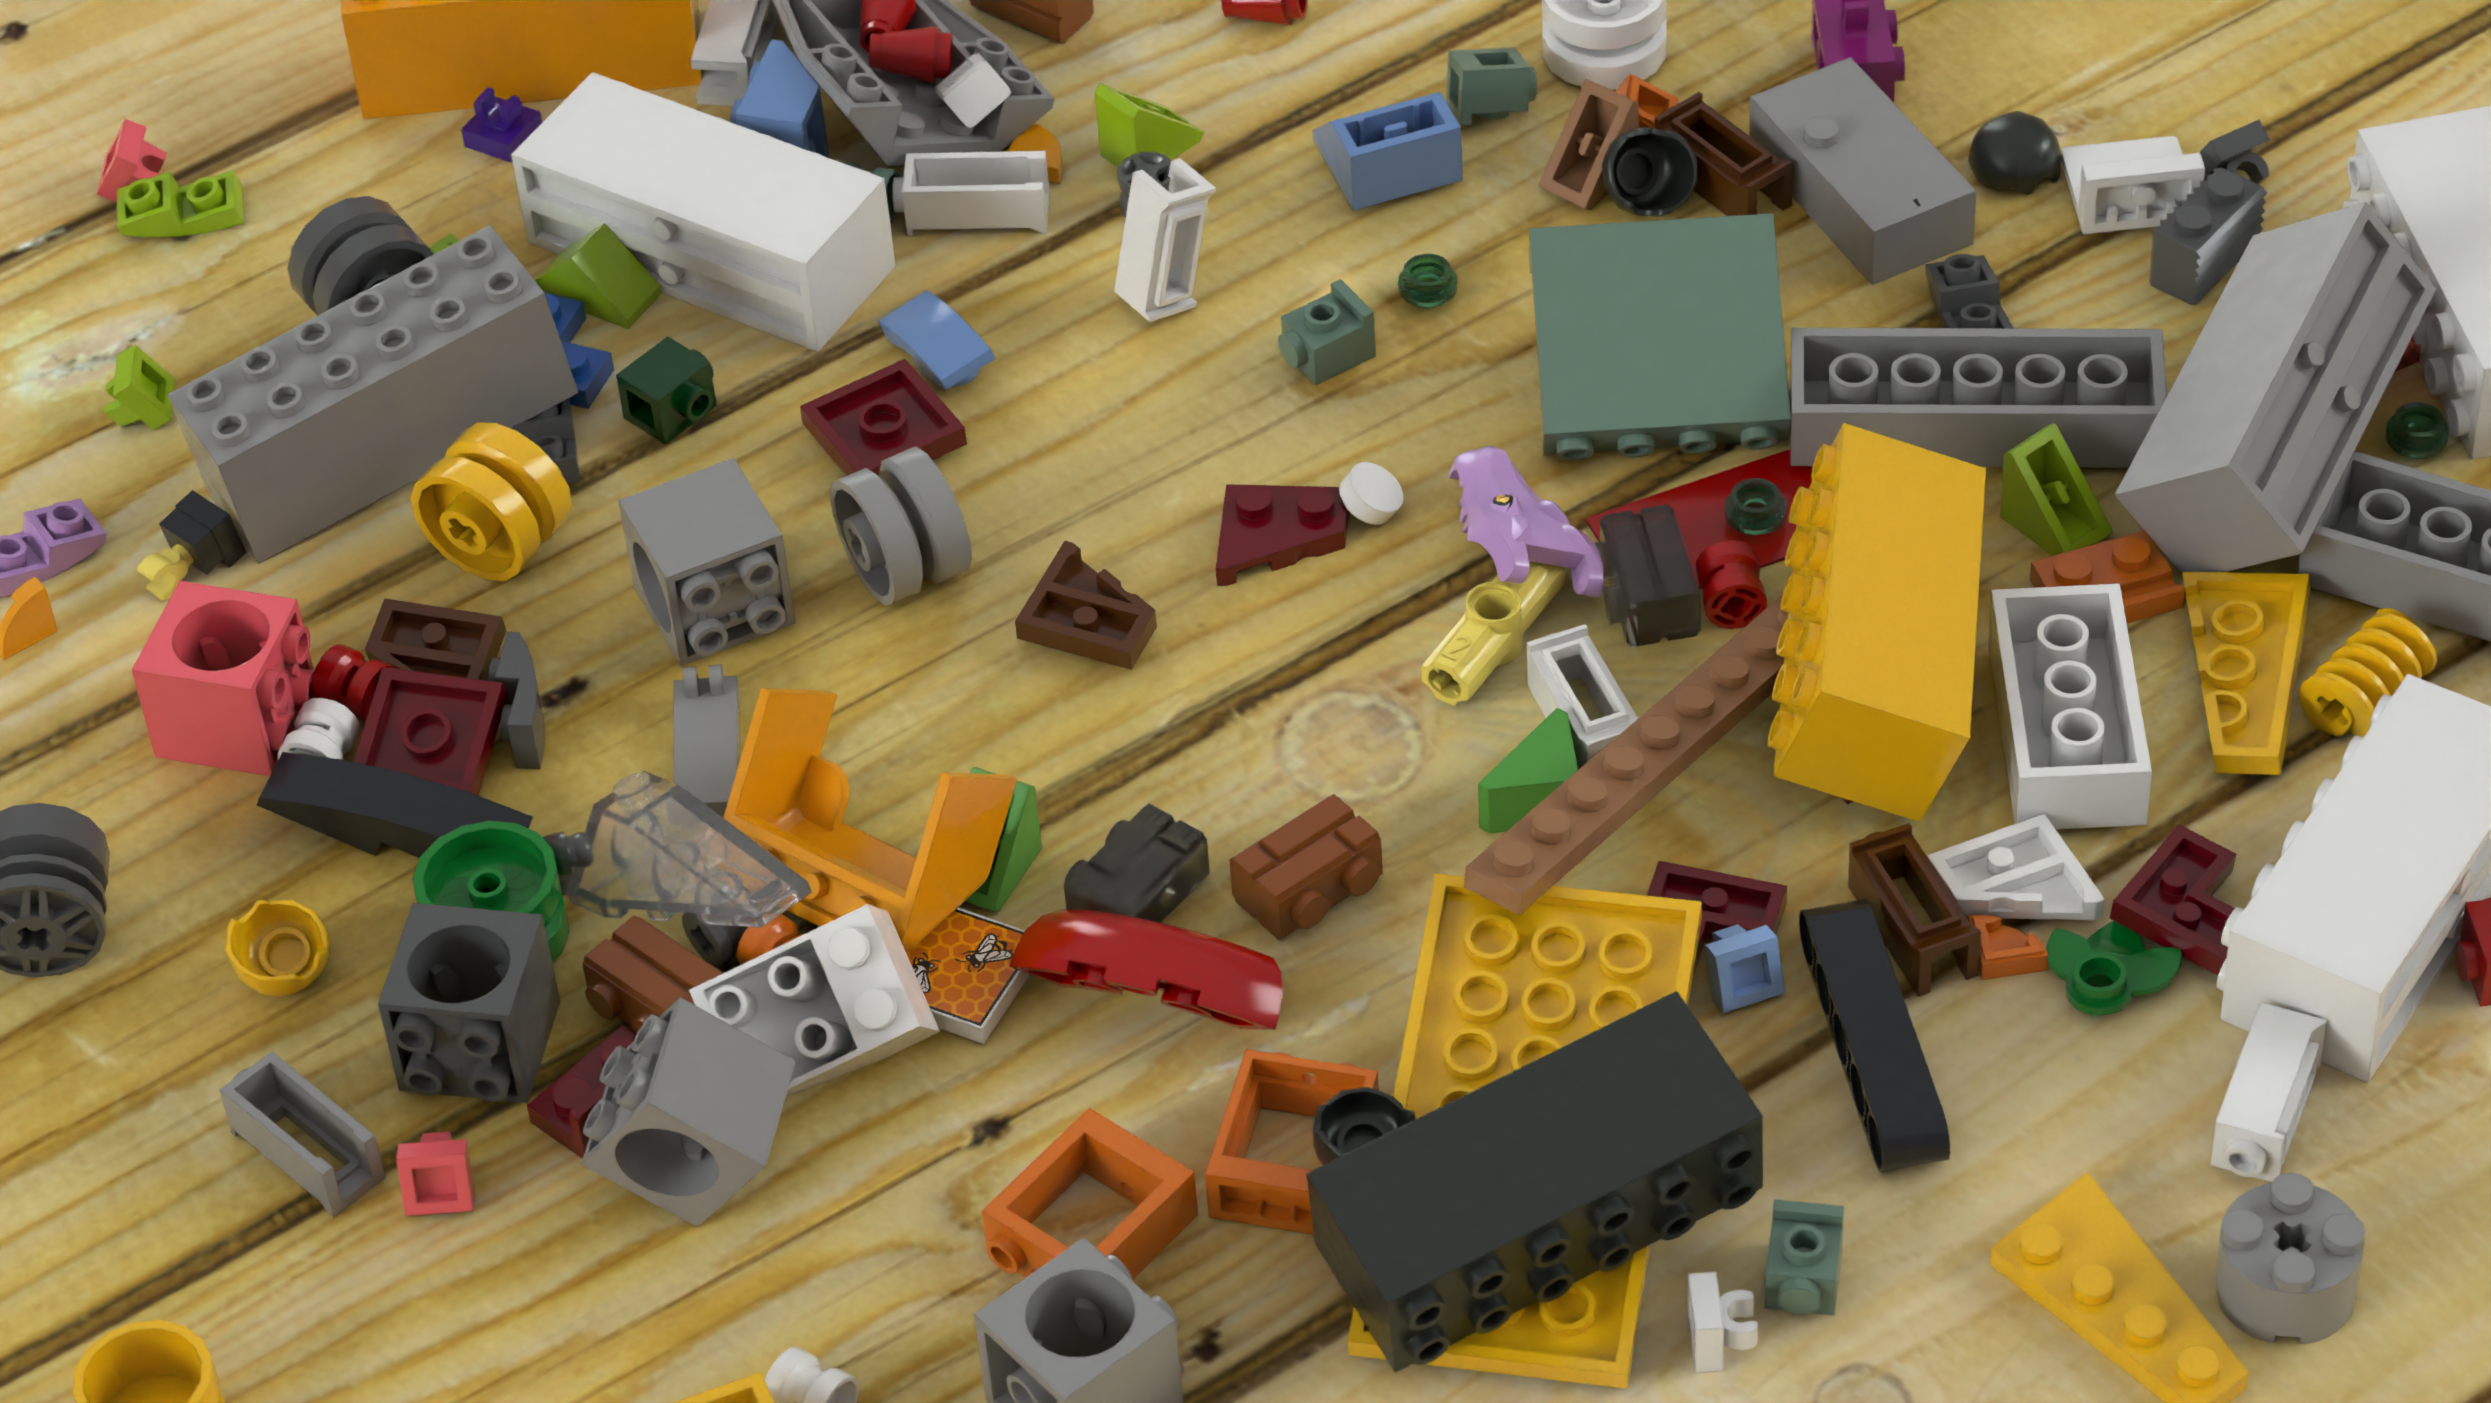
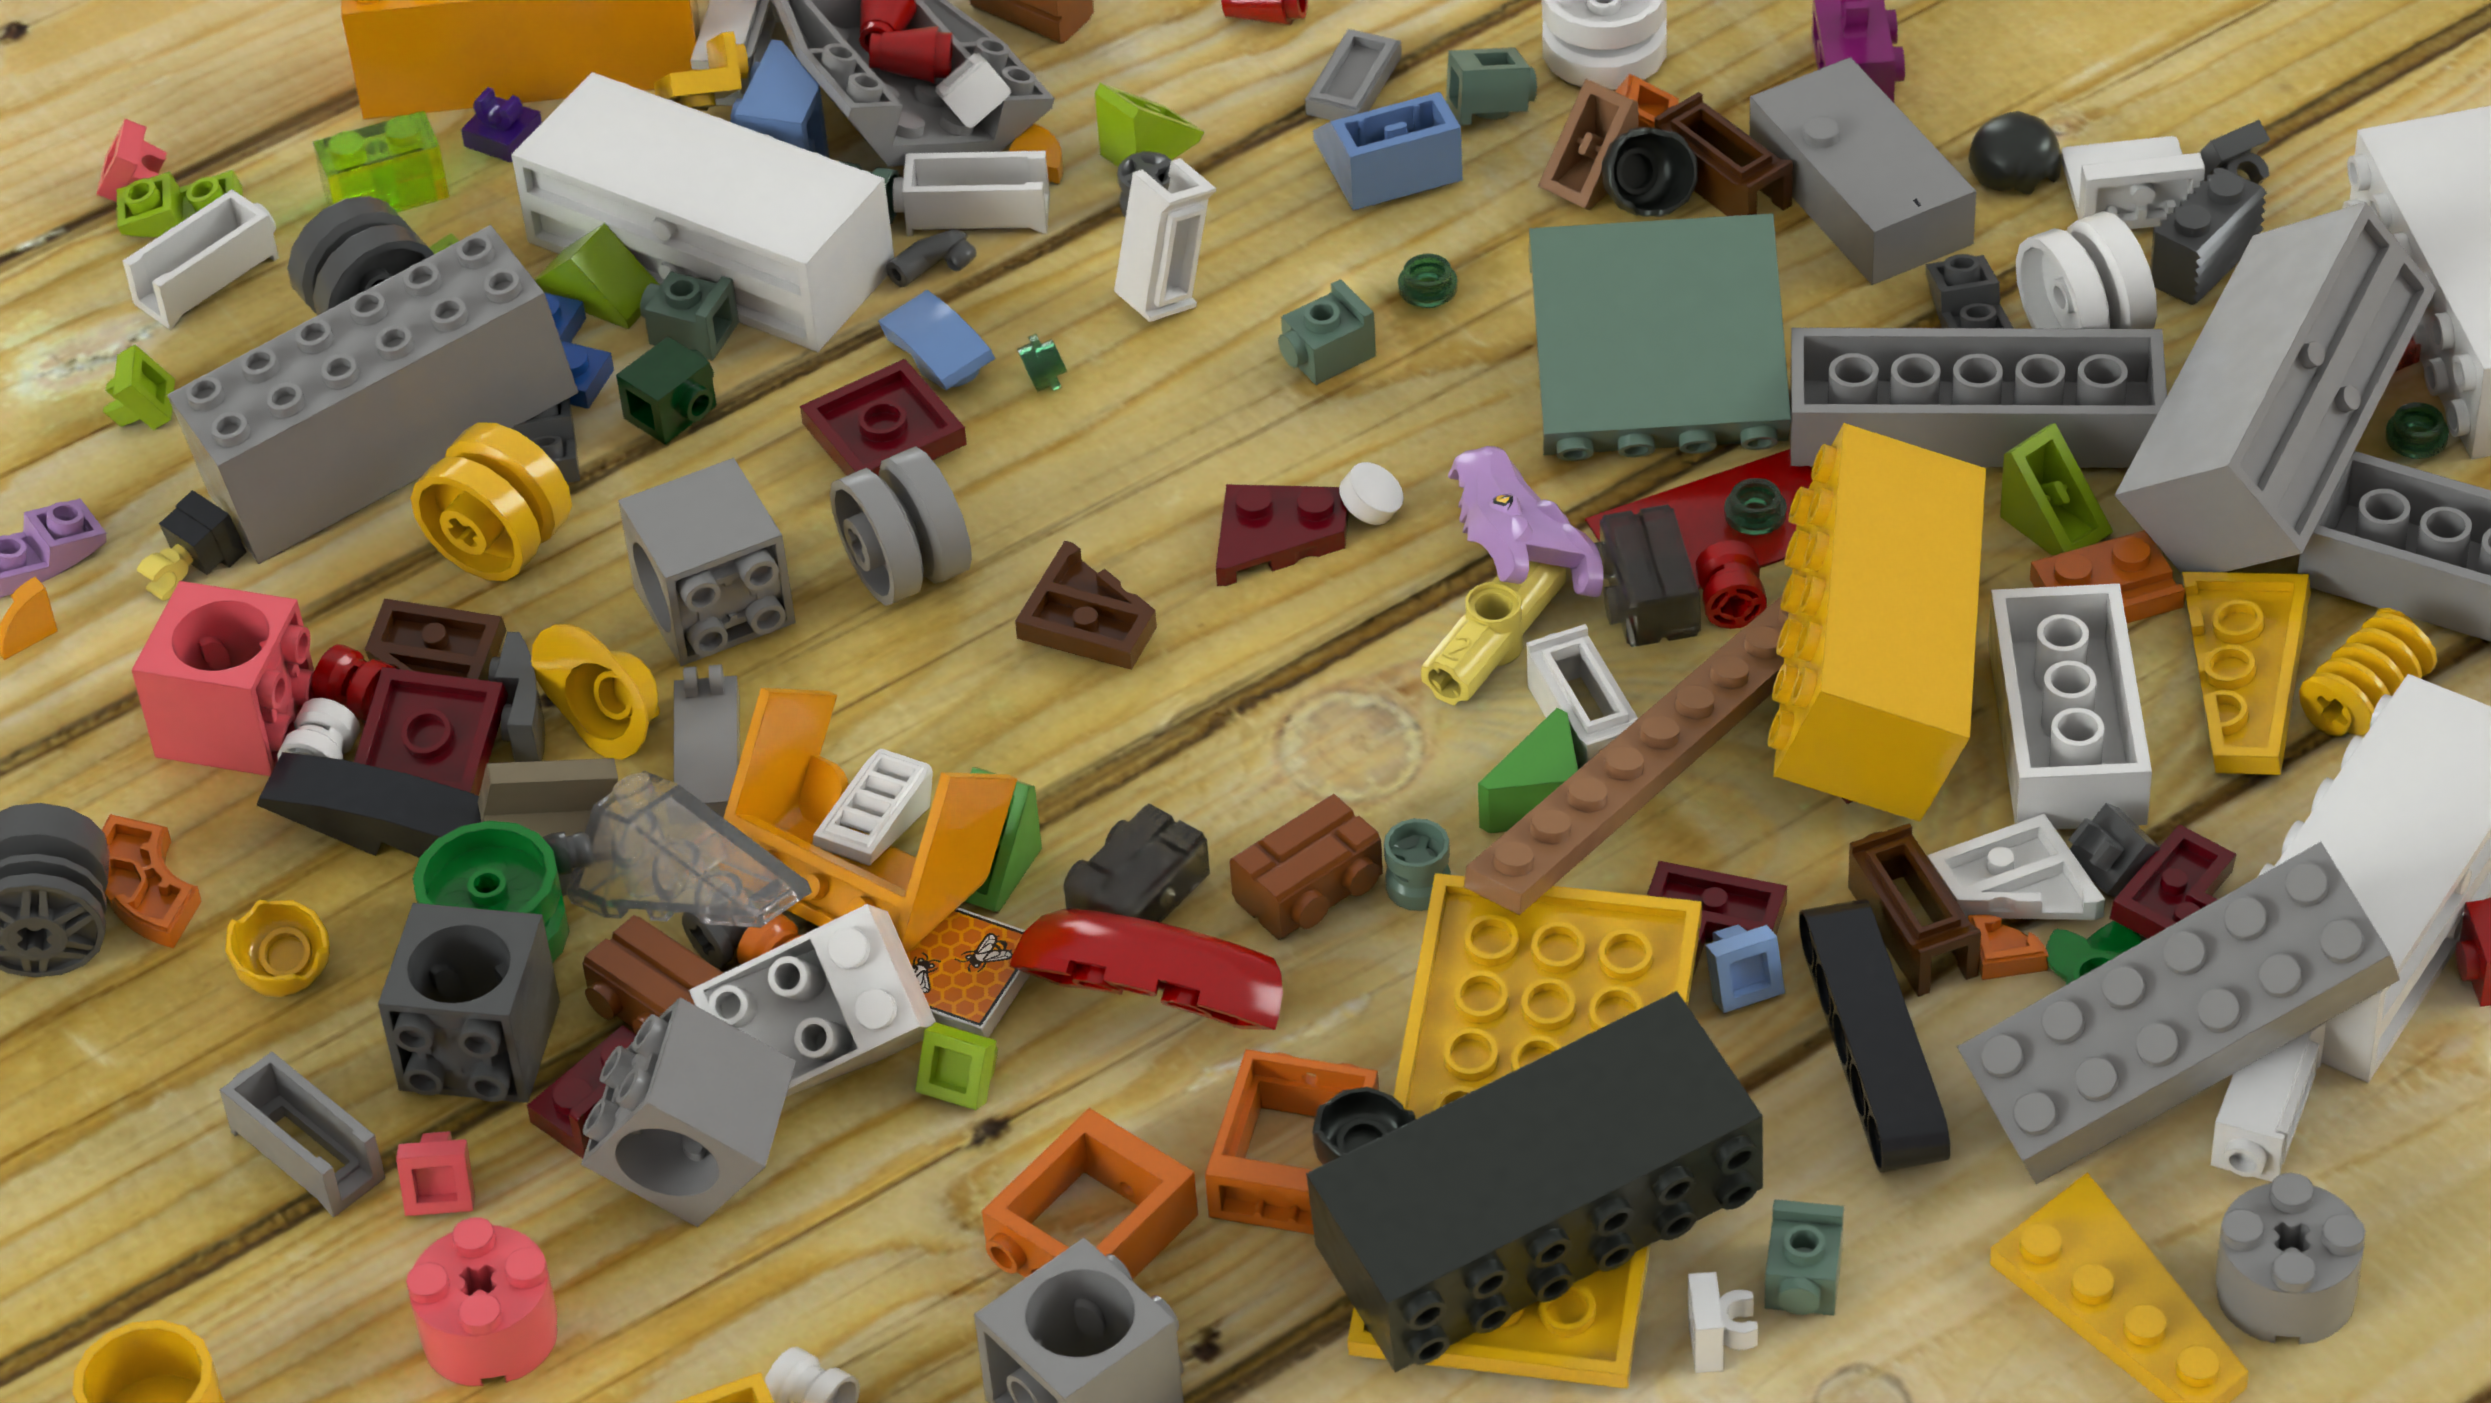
none -> orange tile [102,814,202,948]
none -> white window [123,189,279,330]
none -> clear neon green brick [313,111,450,212]
none -> coral brick [406,1217,558,1386]
none -> dark tan panel [478,758,618,860]
none -> yellow piece [531,624,660,760]
none -> sand green brick [640,271,739,361]
none -> yellow bracket [654,31,749,111]
none -> white slope [812,749,933,866]
none -> dark grey arm [886,229,977,287]
none -> lime tile [915,1022,998,1110]
none -> clear green plate [1017,333,1067,392]
none -> light grey tile [1305,29,1402,121]
none -> sand green wheel [1384,818,1451,911]
none -> light grey brick [1957,842,2400,1184]
none -> white wheel [2016,211,2157,329]
none -> dark grey tile [2068,803,2160,897]

